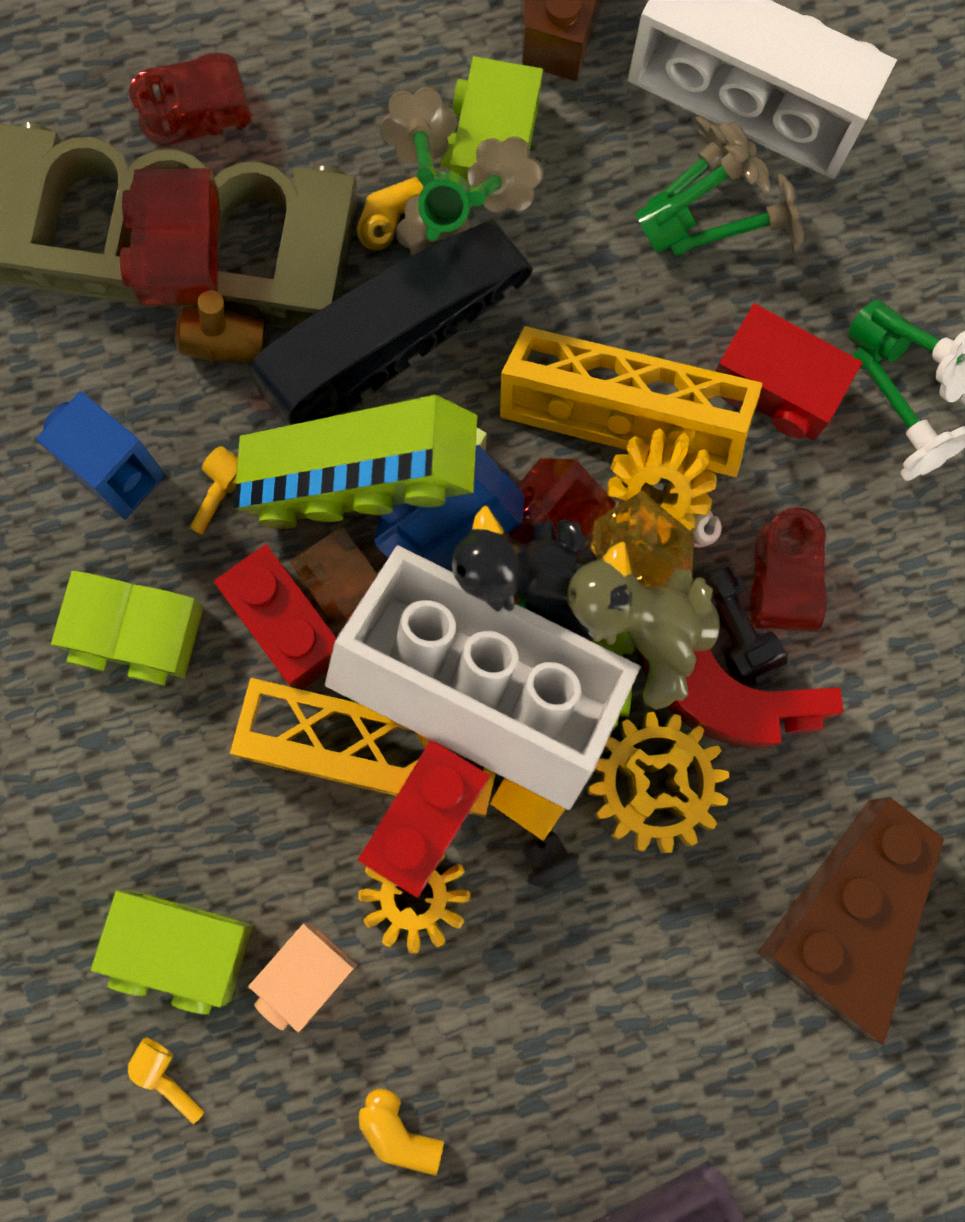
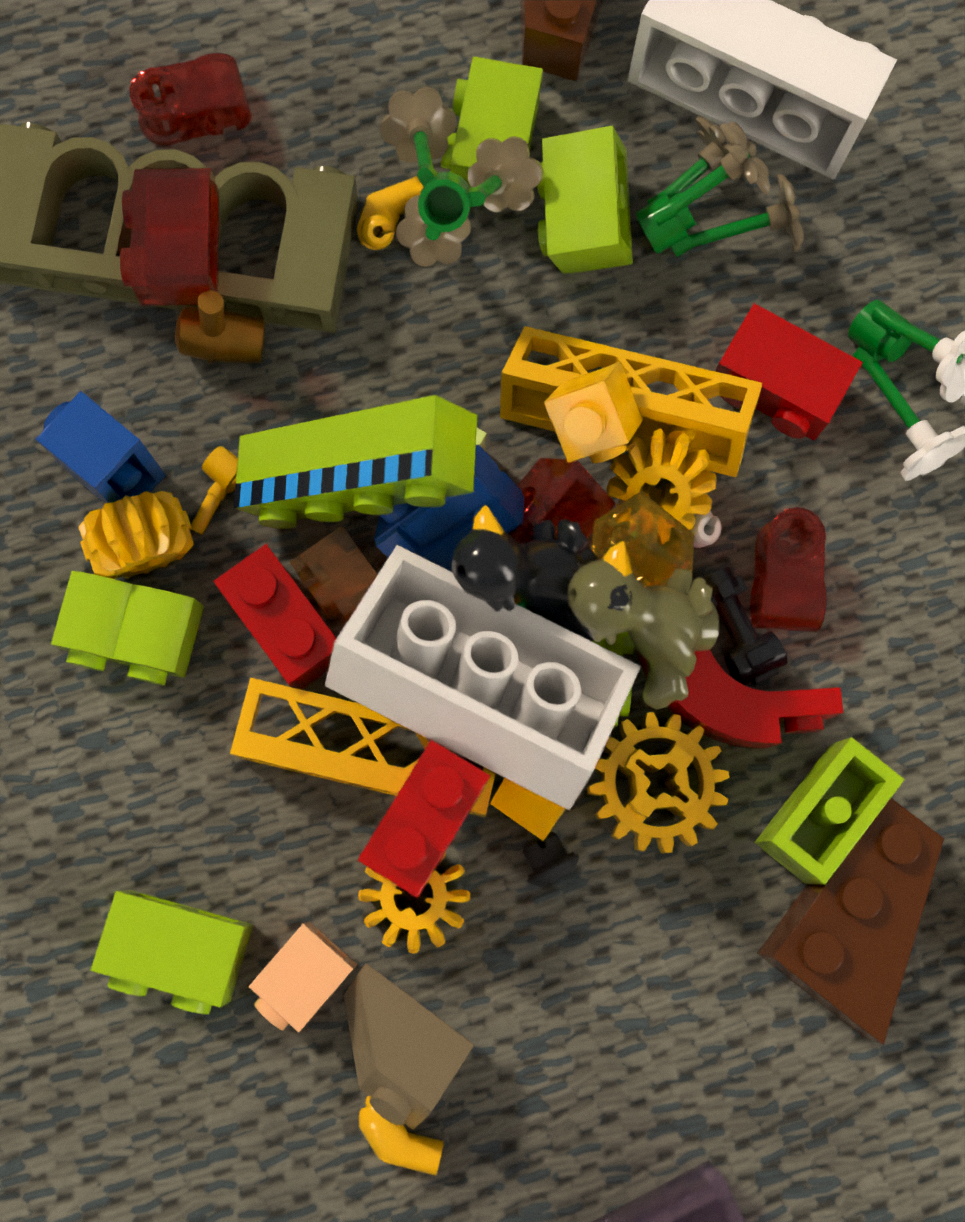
yellow hand [128,1037,205,1124] -> none
black beam [251,221,533,426] -> none
none -> yellow gear [79,491,194,579]
none -> dark tan slope [344,963,474,1130]
none -> lime brick [537,125,633,273]
none -> yellow brick [544,362,643,464]
none -> lime brick [754,737,905,885]

